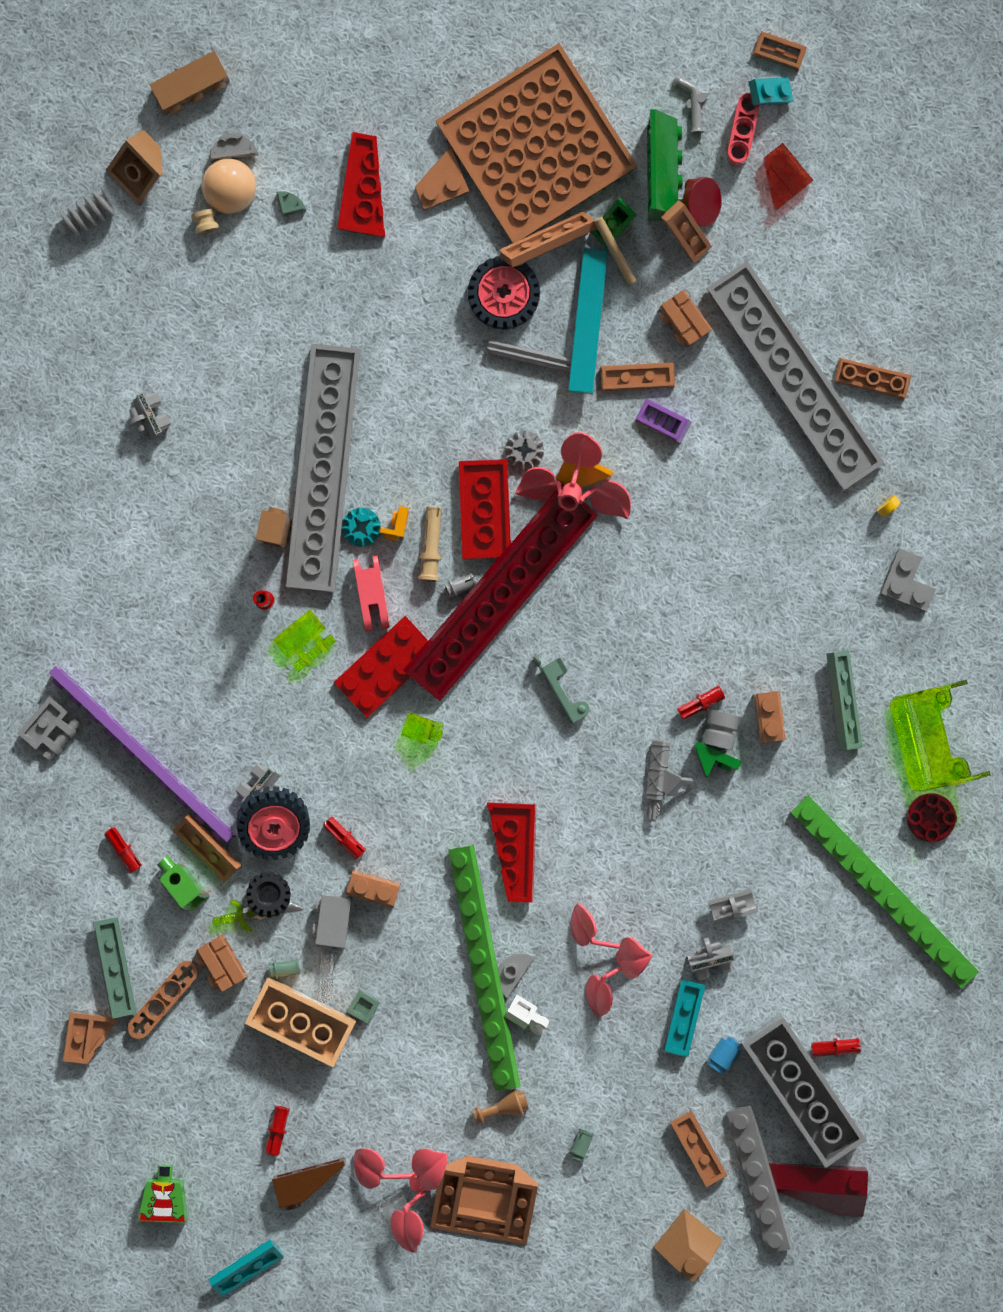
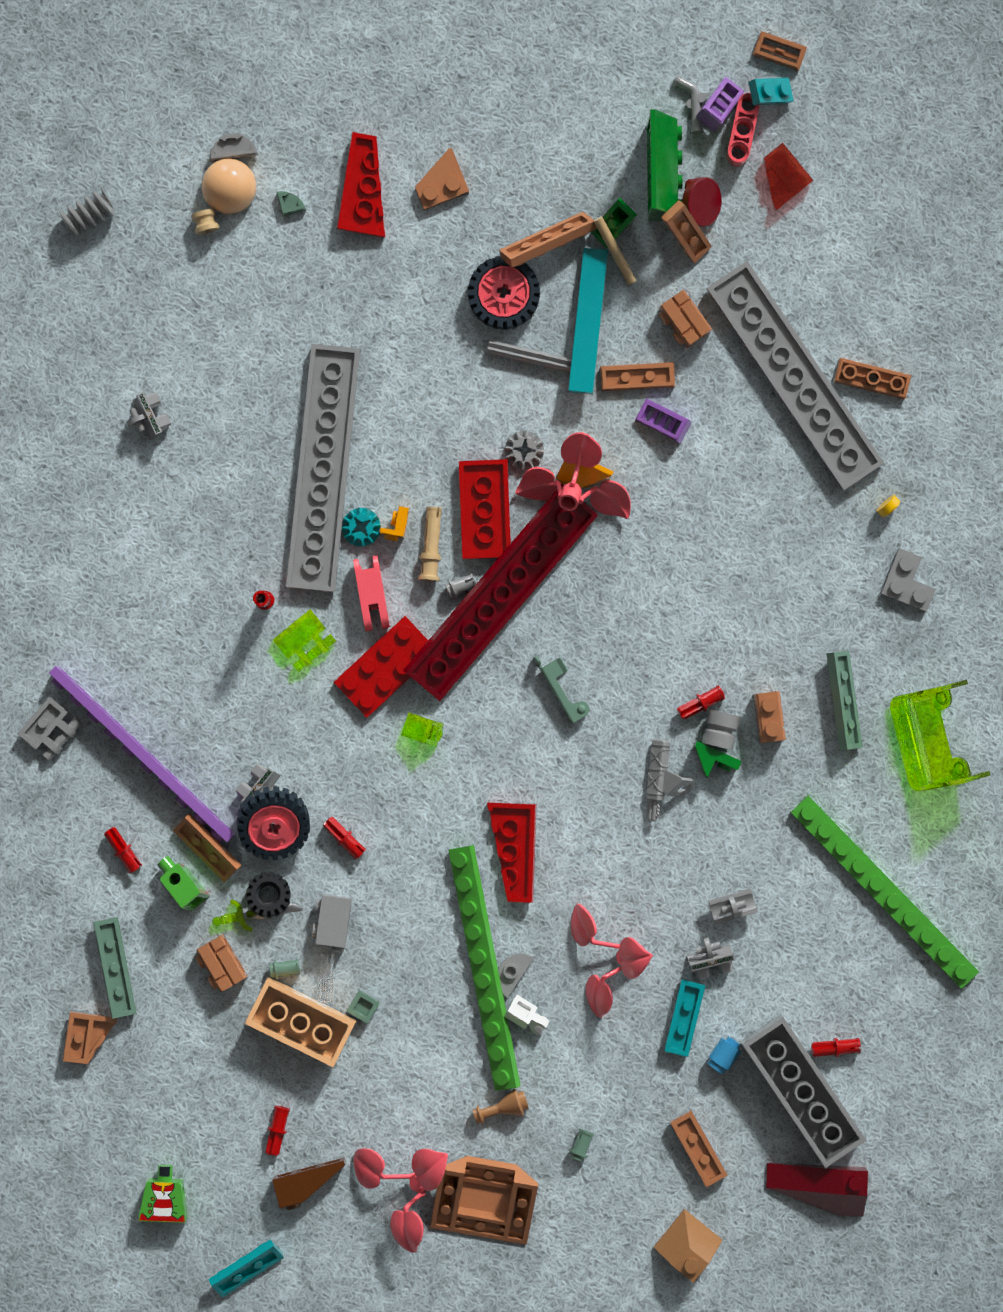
medium nougat slope [105,130,163,205] -> none
nougat beam [128,960,199,1039] -> none
medium nougat brick [149,51,230,115] -> none
medium nougat brick [256,507,291,548] -> none
nougat brick [346,869,401,908] -> none
nougat plate [436,43,638,244] -> none
light grey plate [727,1105,793,1254] -> none
dark red tile [906,793,957,842] -> none
none -> medium lavender slope [696,76,745,131]

